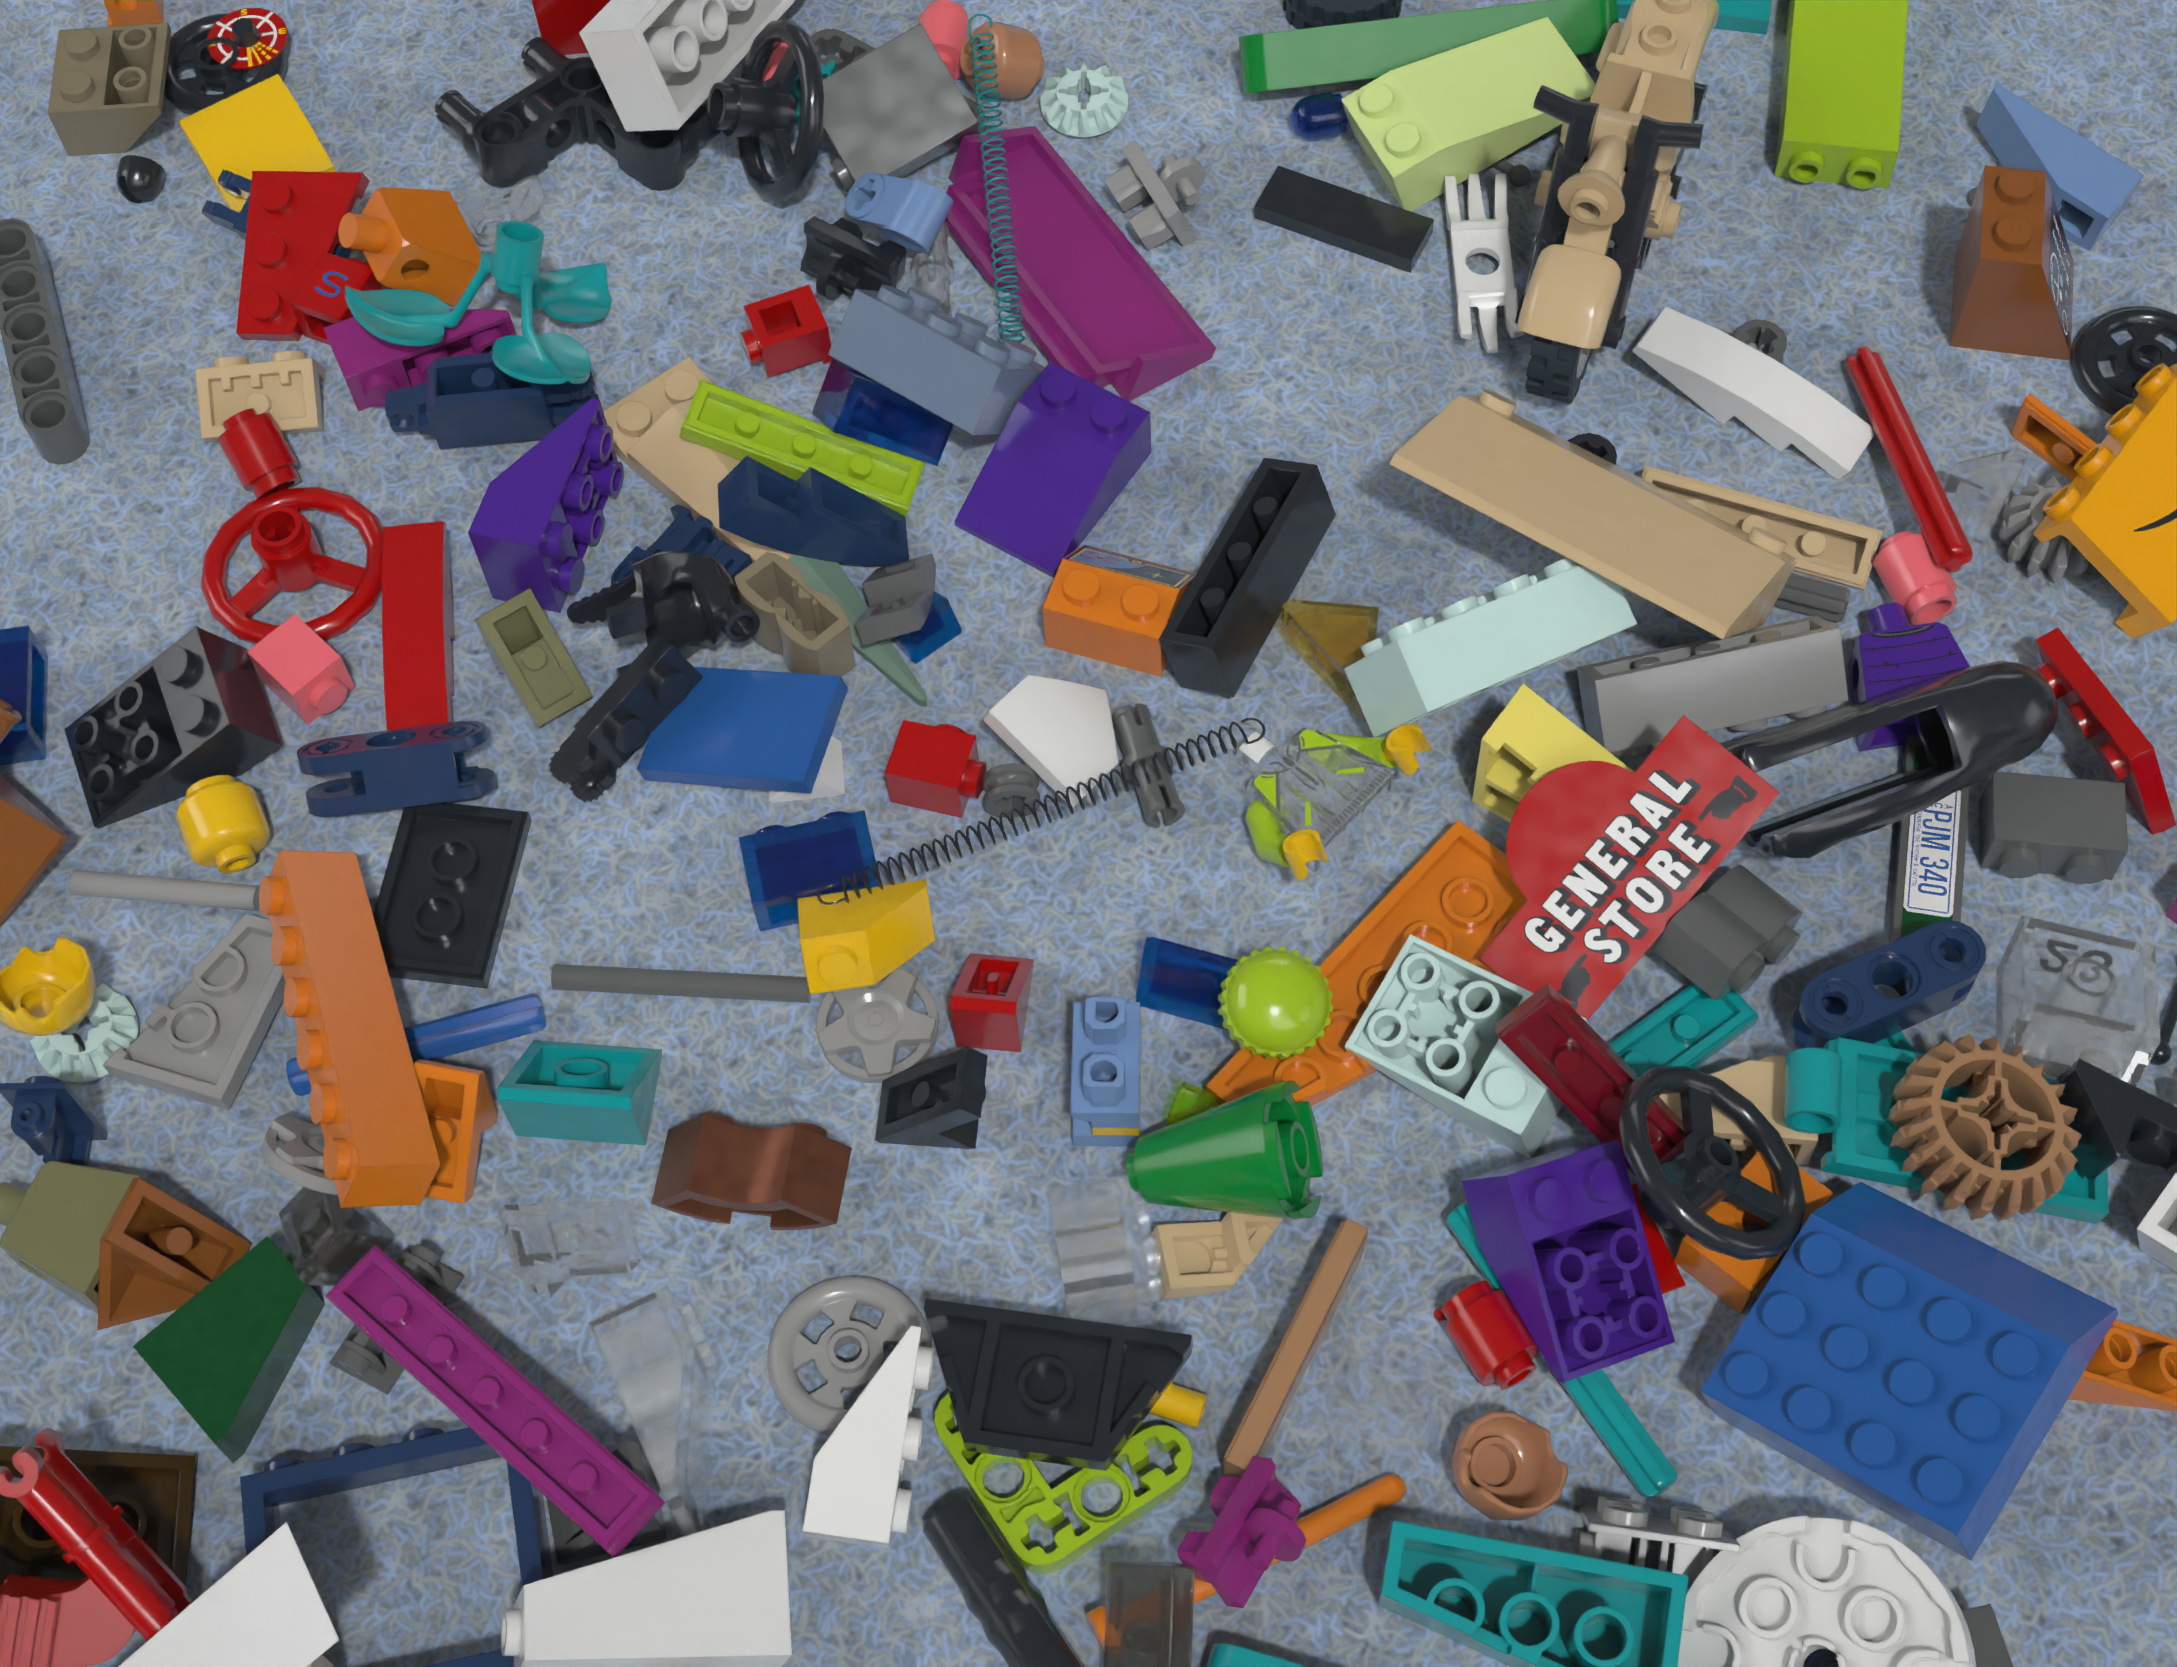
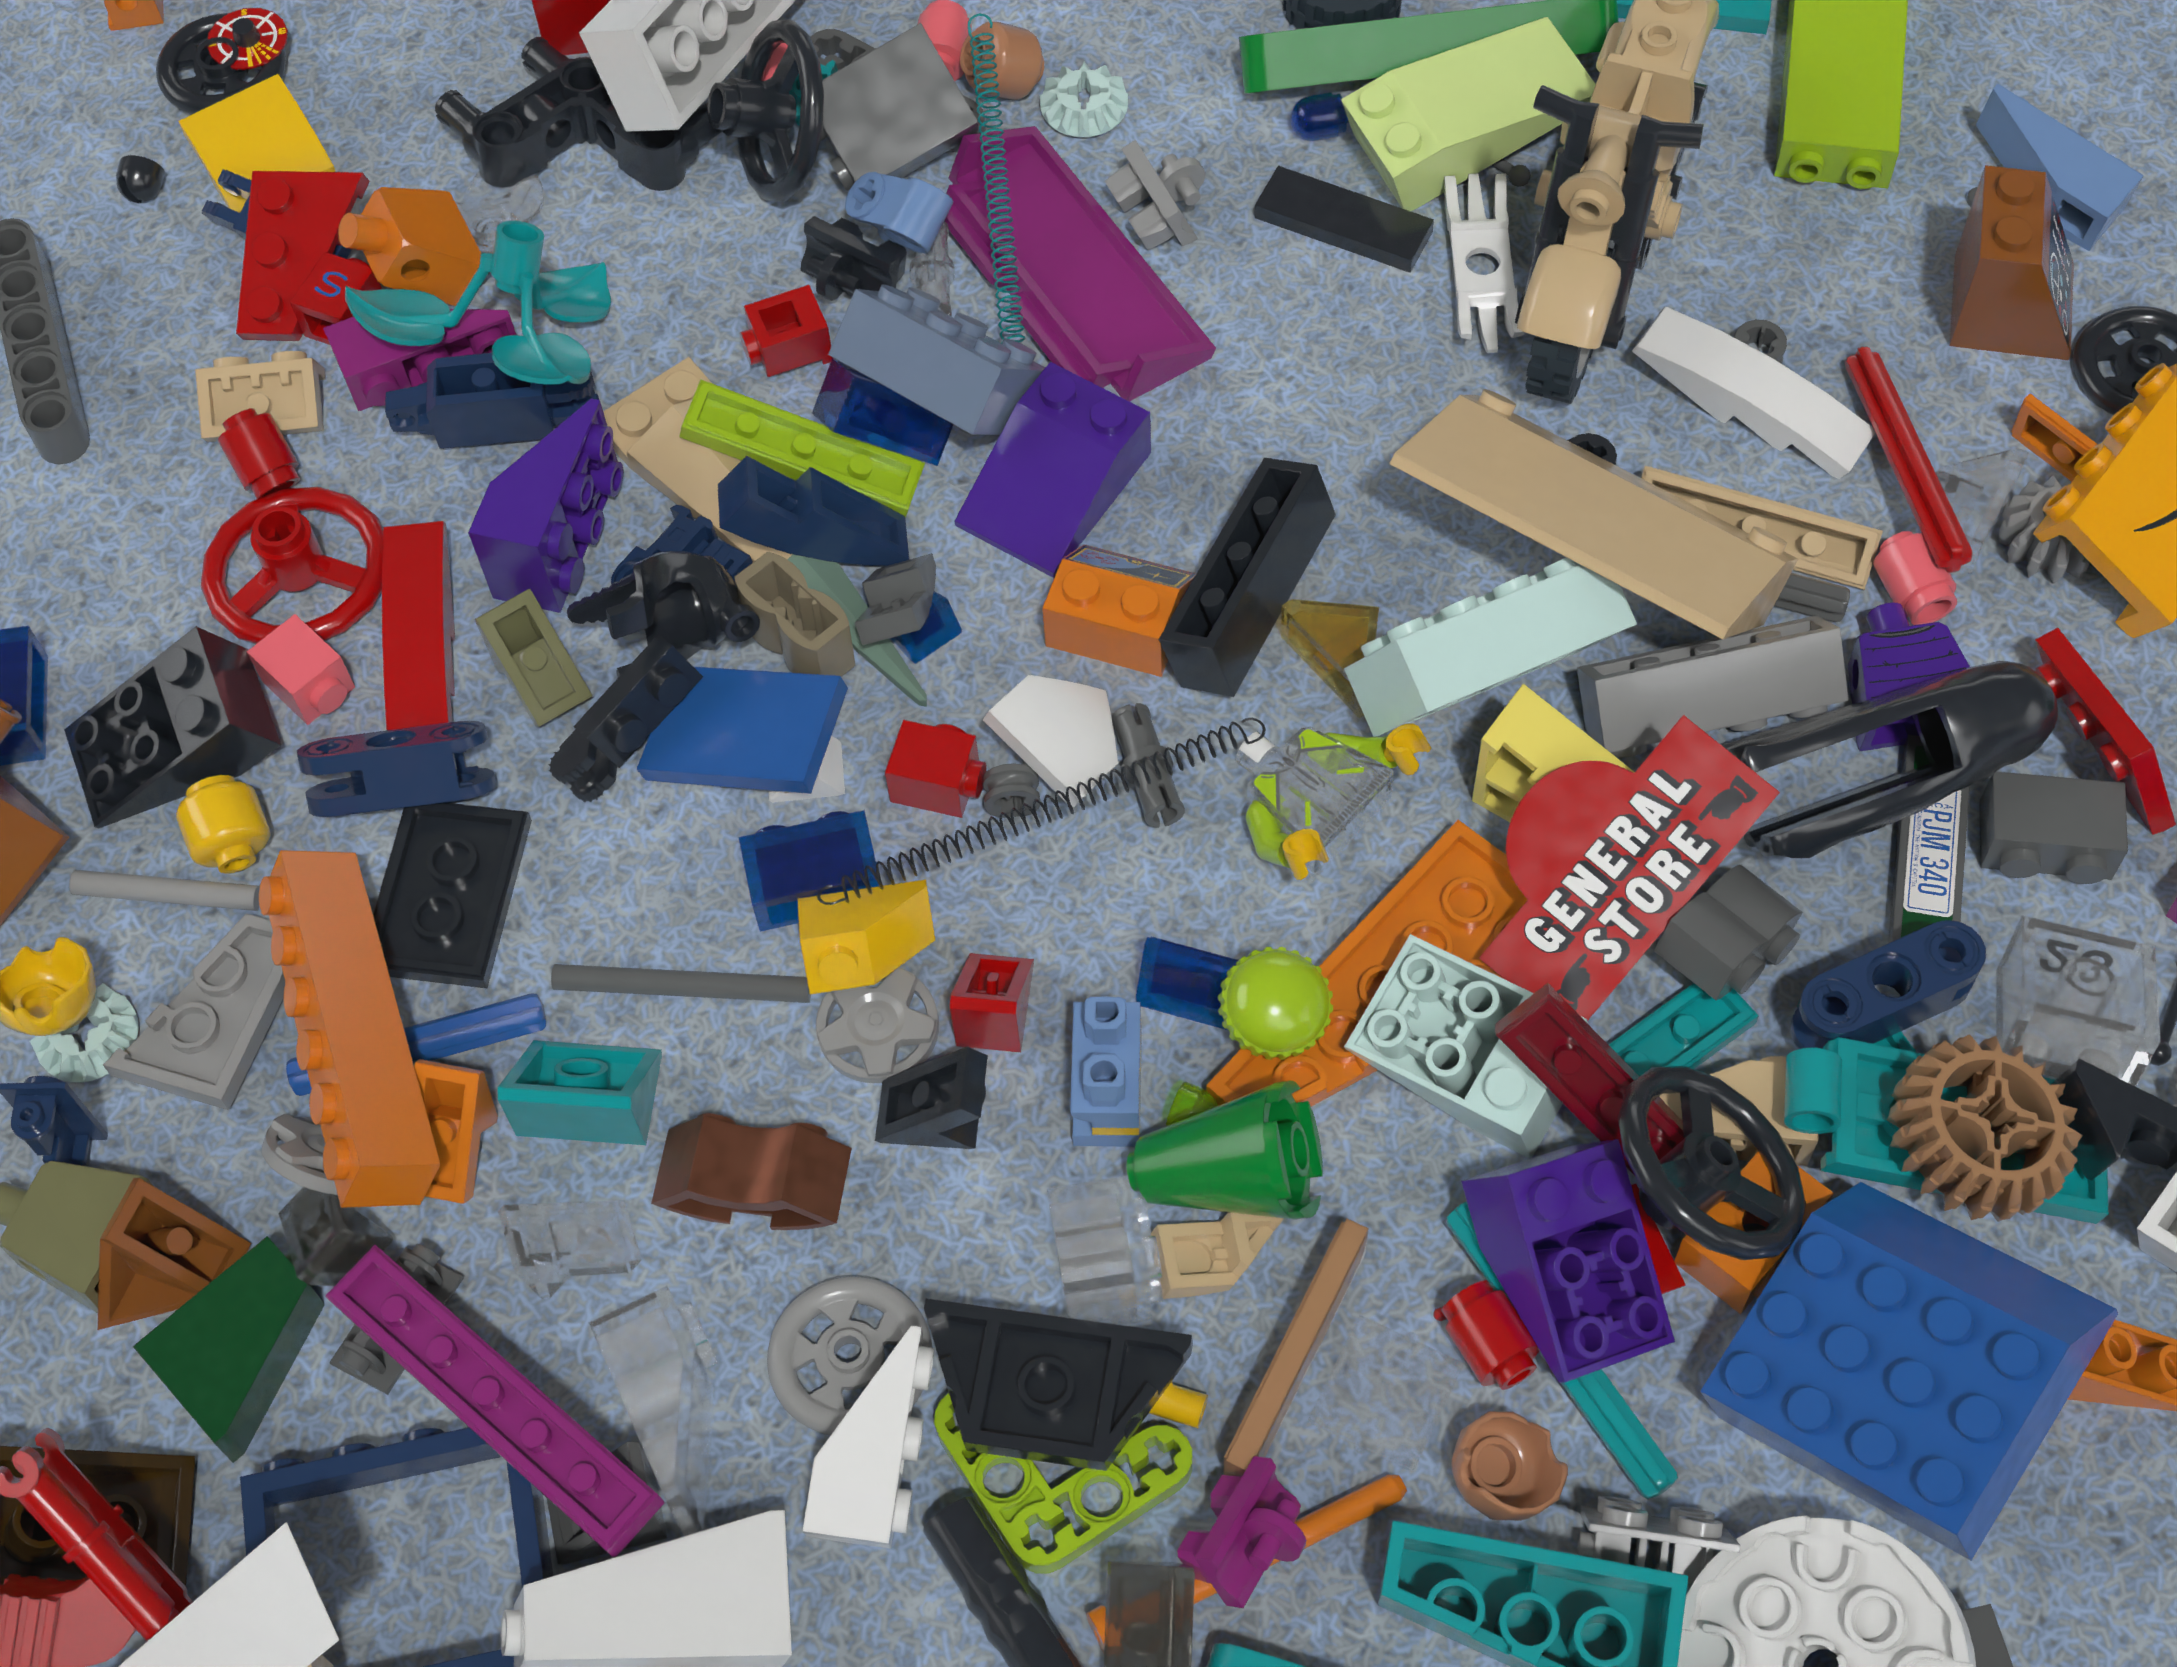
dark tan slope [47,23,171,156] -> none

